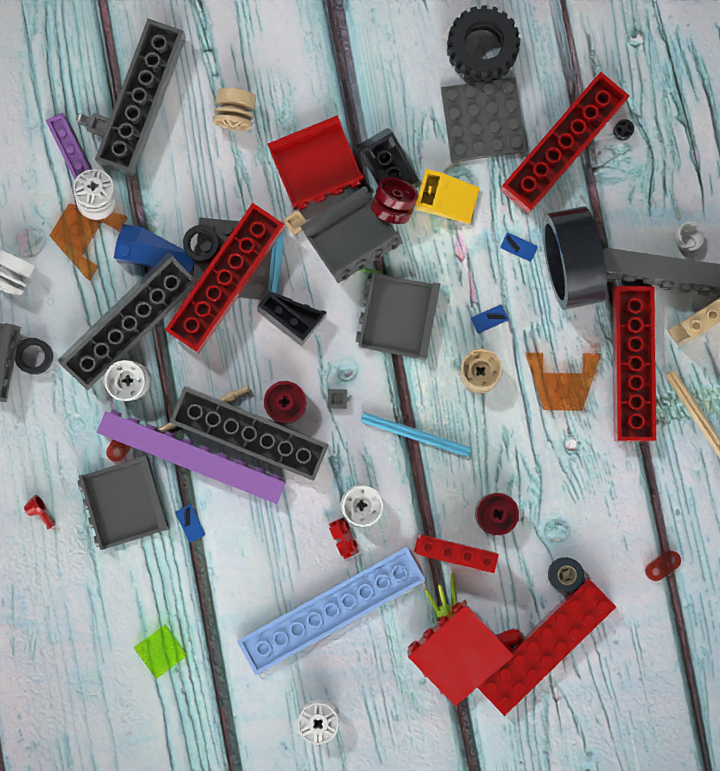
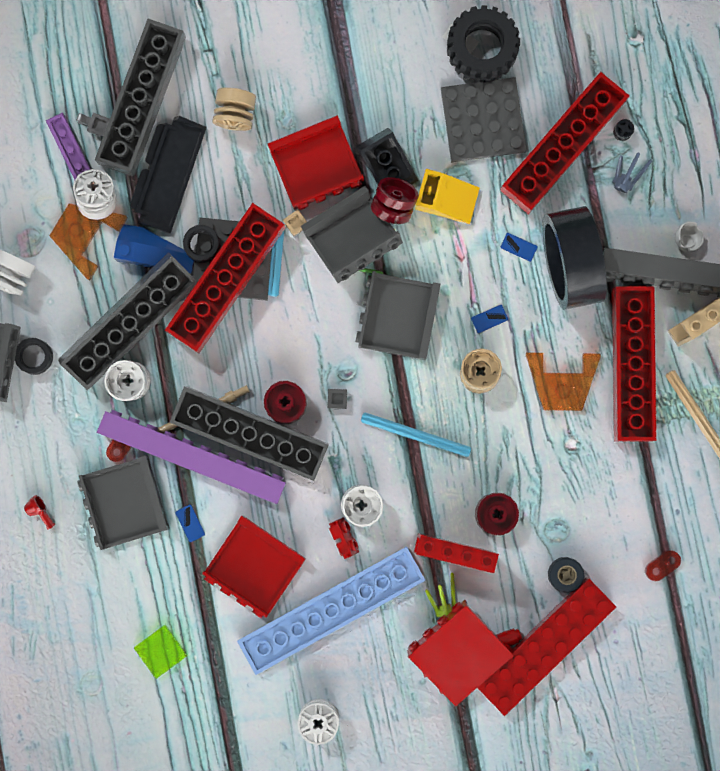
black wedge [257,291,327,346] -> none
none -> black slope [130,116,207,234]
none -> red panel [202,515,306,618]
none -> sand blue plant [612,152,653,193]

